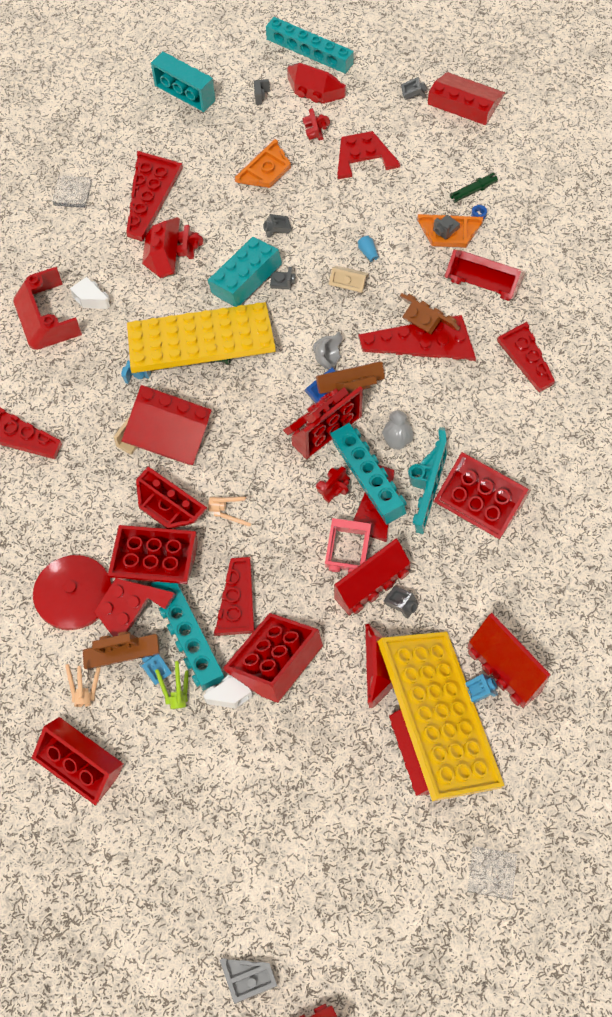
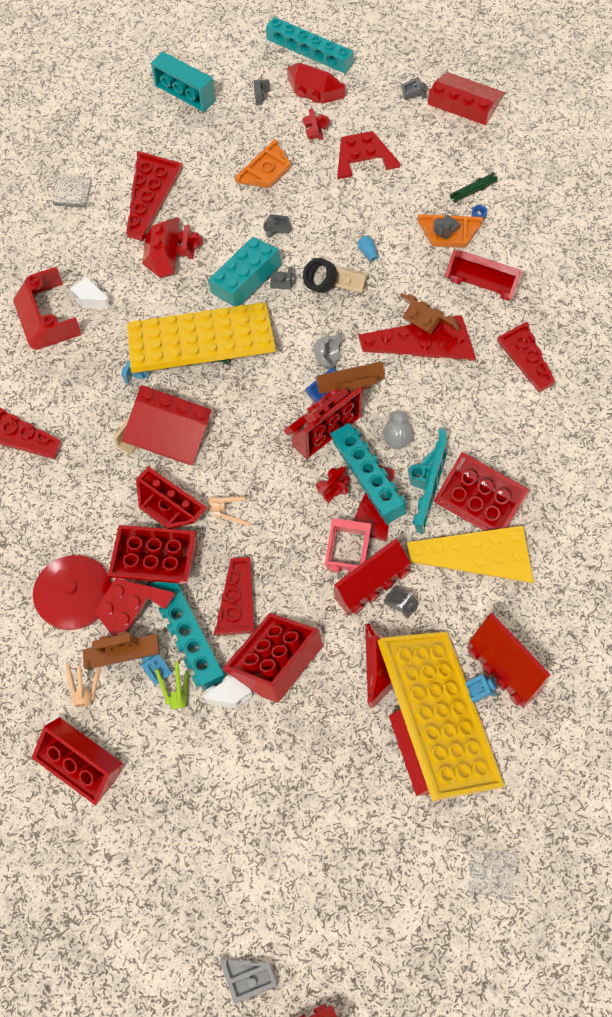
none -> black tyre [303,258,337,293]
none -> yellow wing [407,526,534,584]

